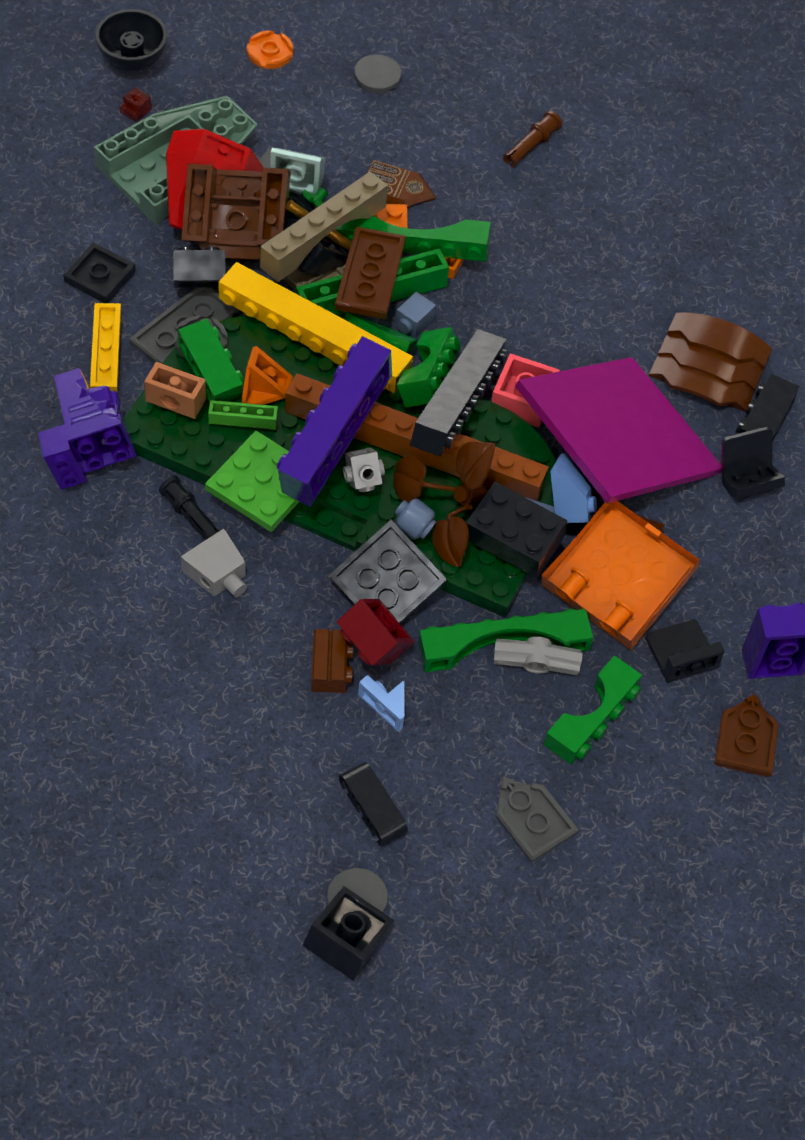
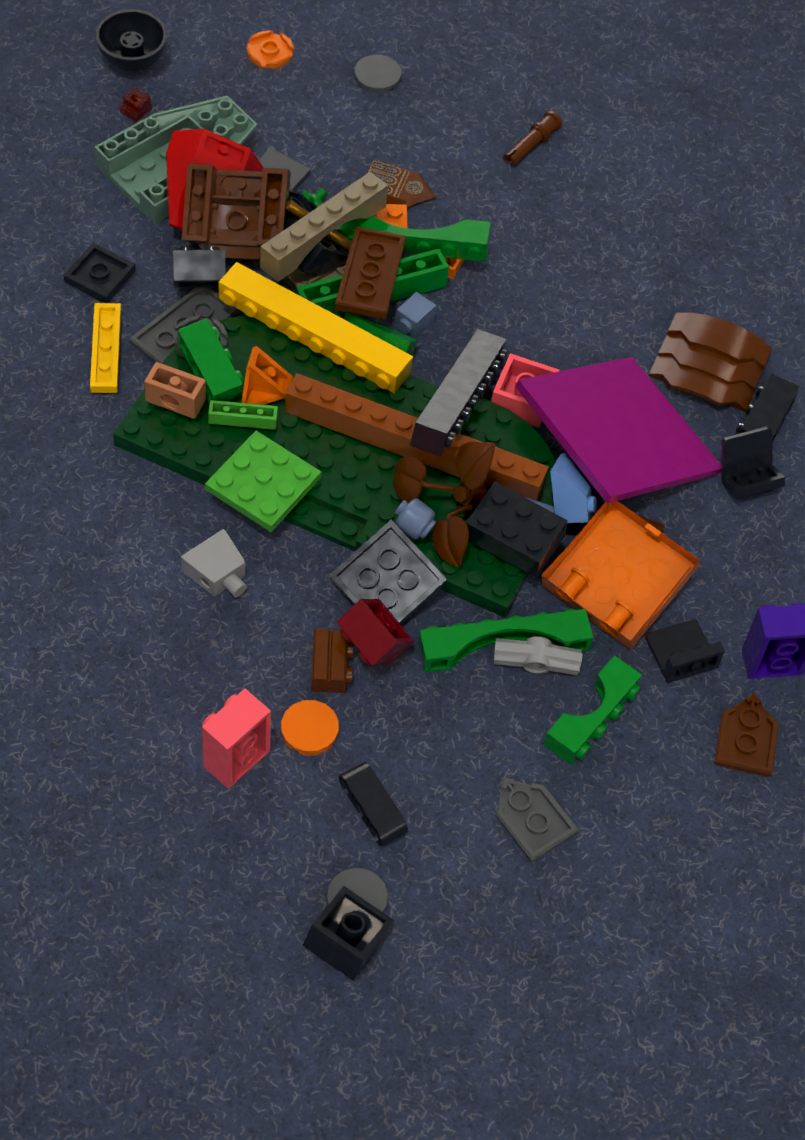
dark purple brick [38,368,137,490] -> none
black pin [159,476,219,540] -> none
light aqua slope [270,148,325,194] -> none
dark purple brick [277,336,392,507] -> none
light grey brick [343,448,385,492] -> none
light blue slope [358,675,404,732] -> none
green arch [397,327,460,408] -> none
none -> coral brick [202,689,271,789]
none -> orange tile [281,700,339,756]

